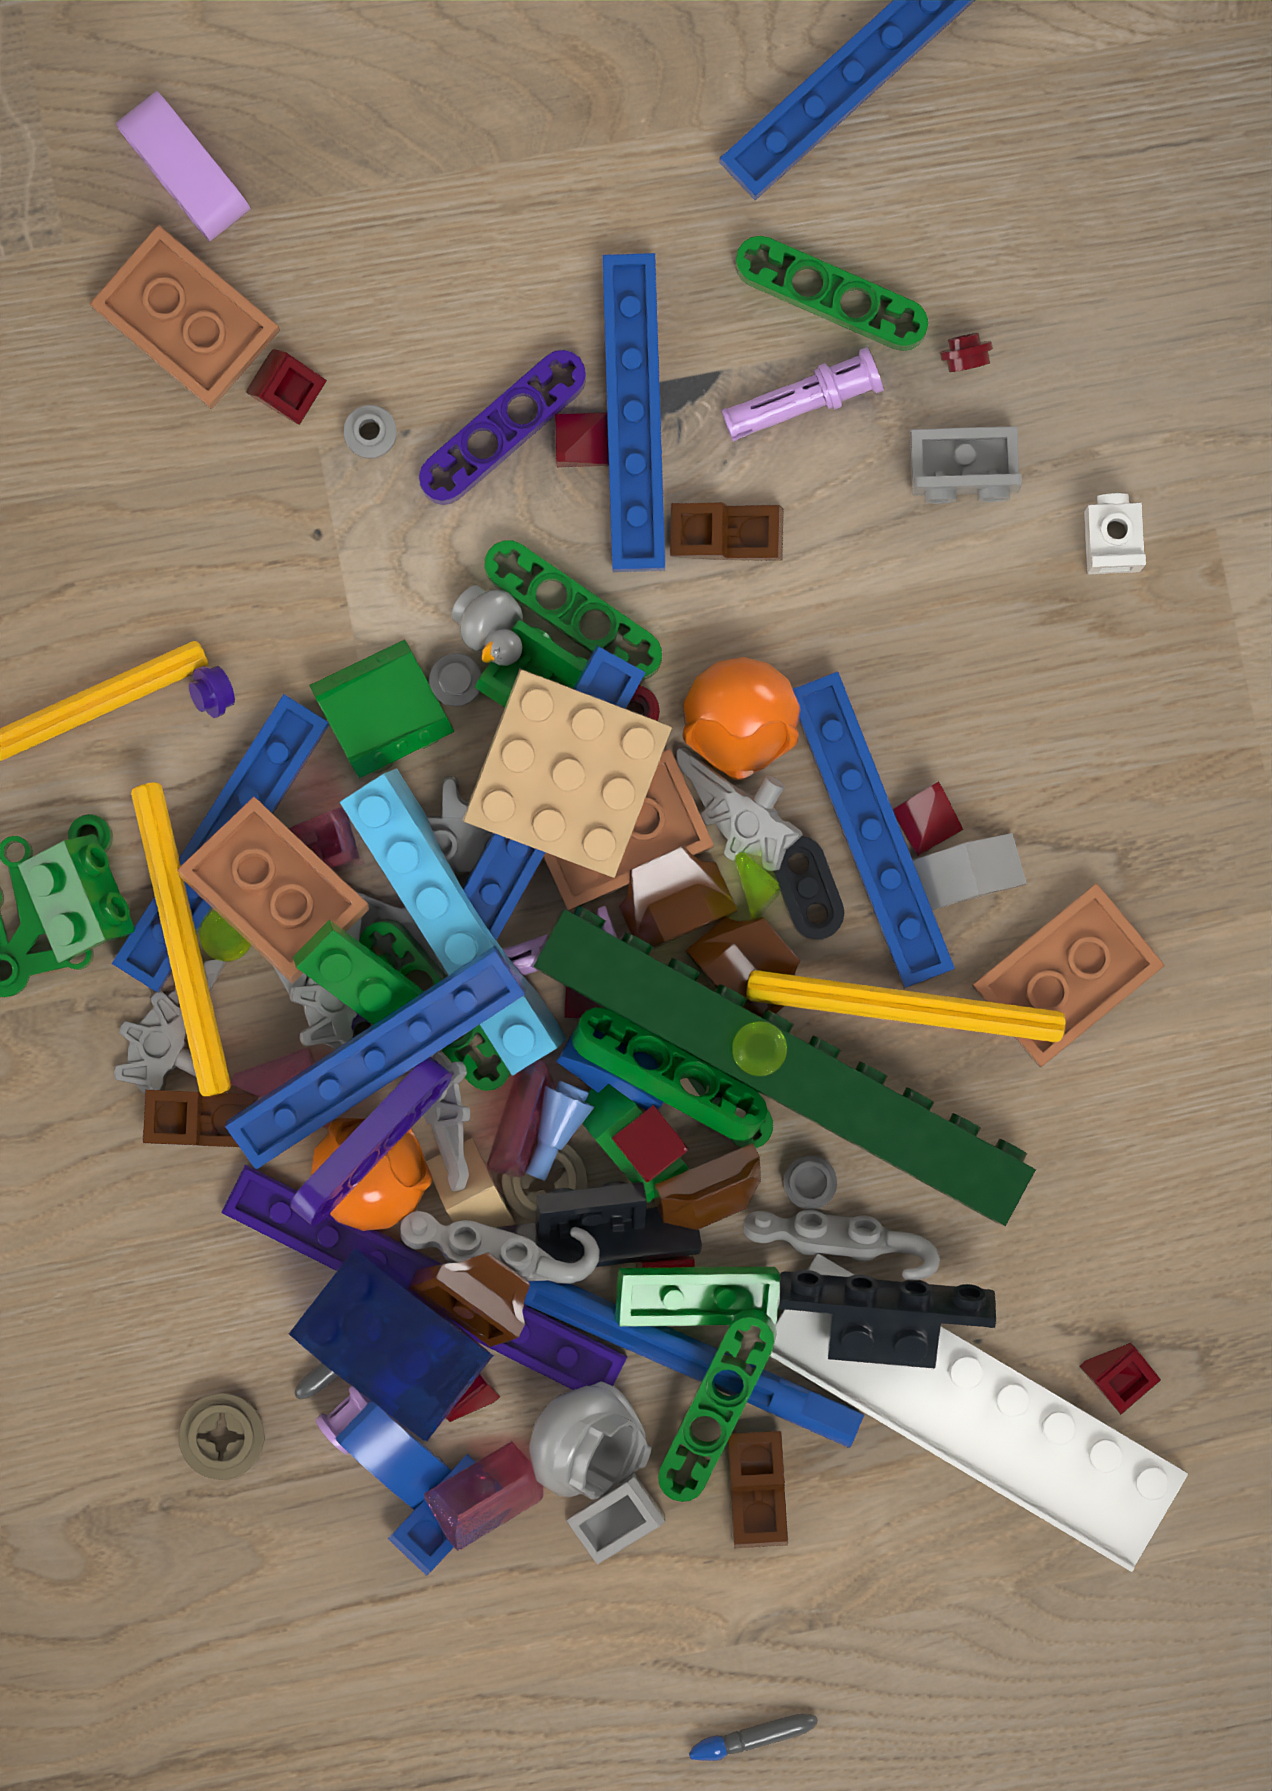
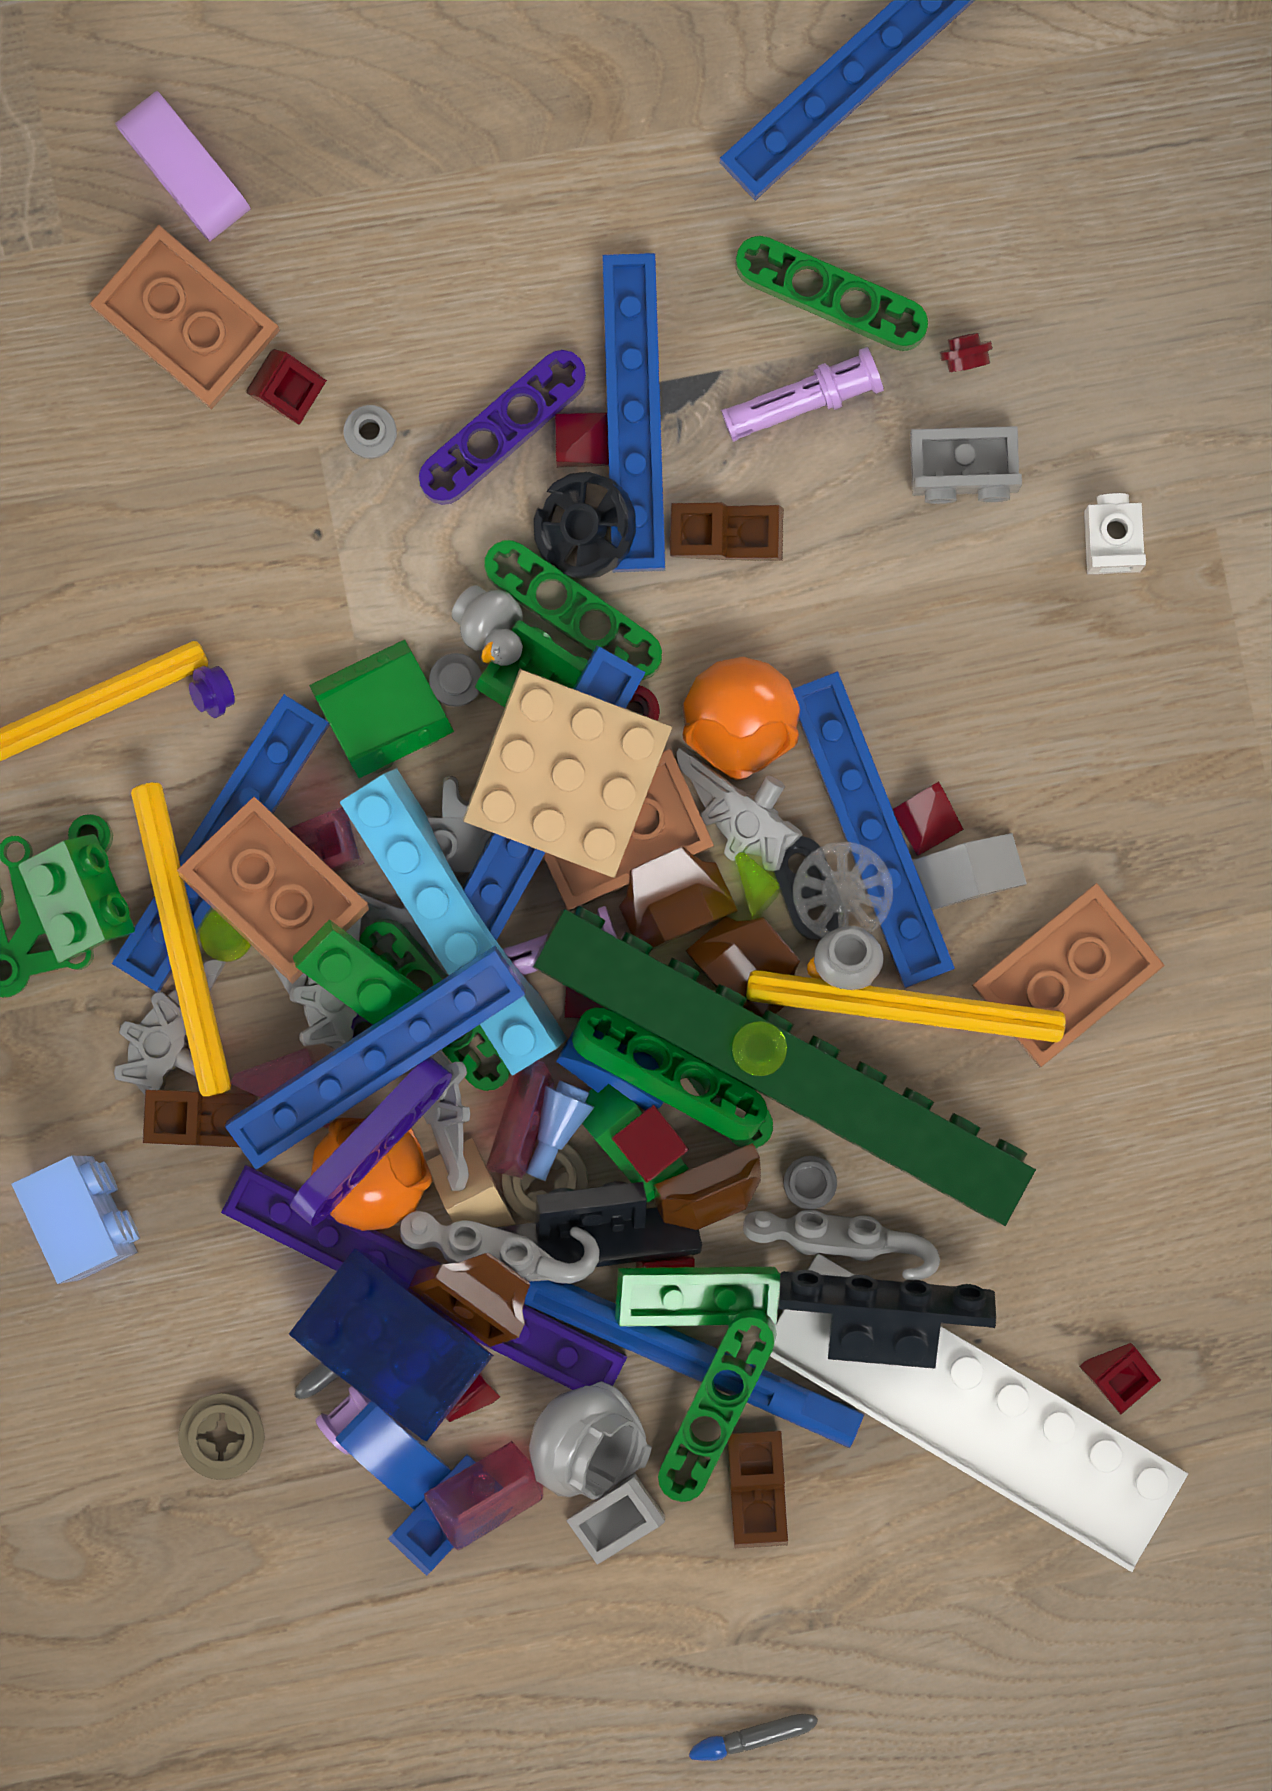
none -> light blue brick [12,1155,140,1284]
none -> black piece [534,472,636,579]
none -> clear wheel [793,841,893,938]
none -> light grey animal [807,926,883,990]

